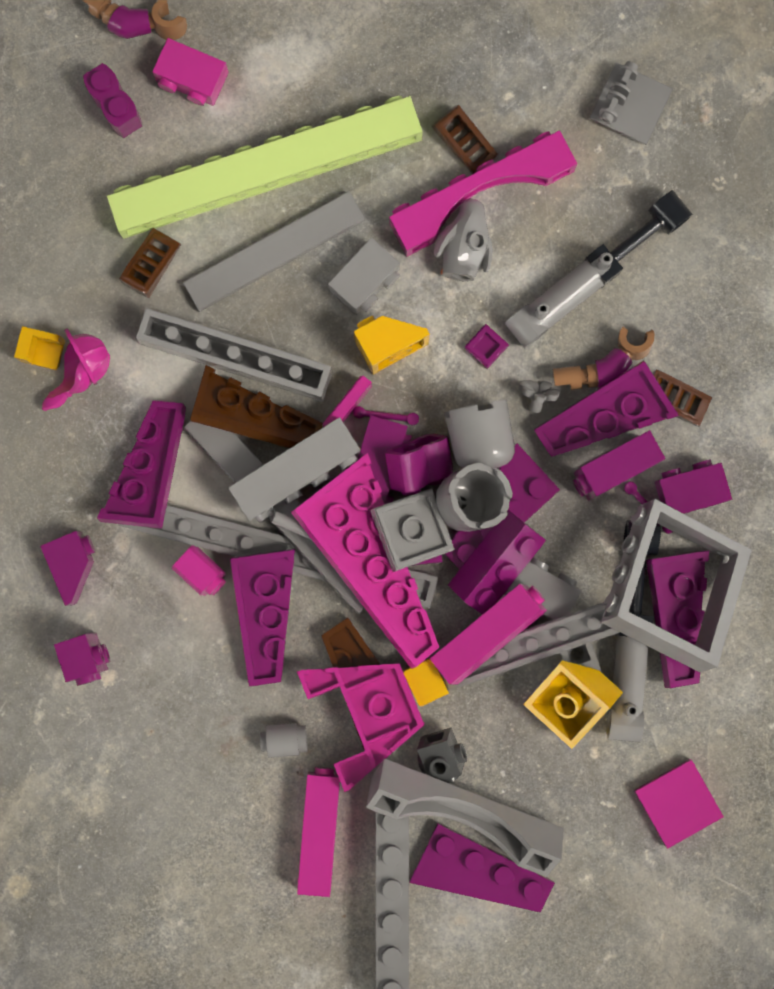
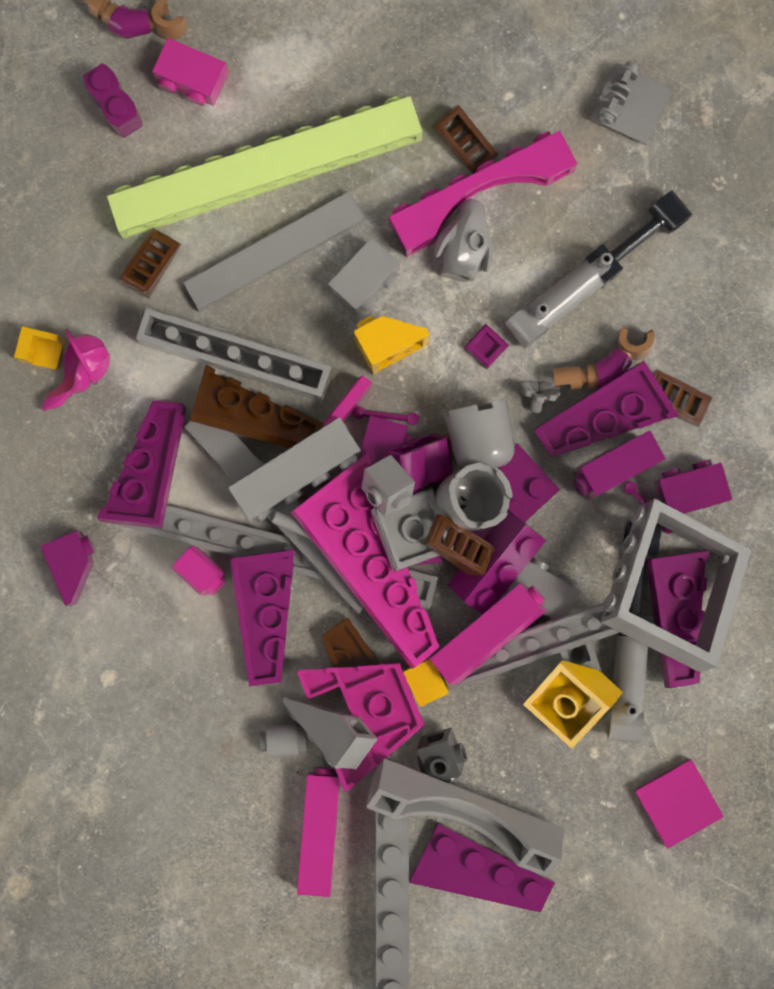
magenta brick [54,633,110,686] -> none
none -> light grey slope [282,697,378,769]
none -> light grey brick [361,455,415,516]
none -> reddish brown slope [424,514,495,576]

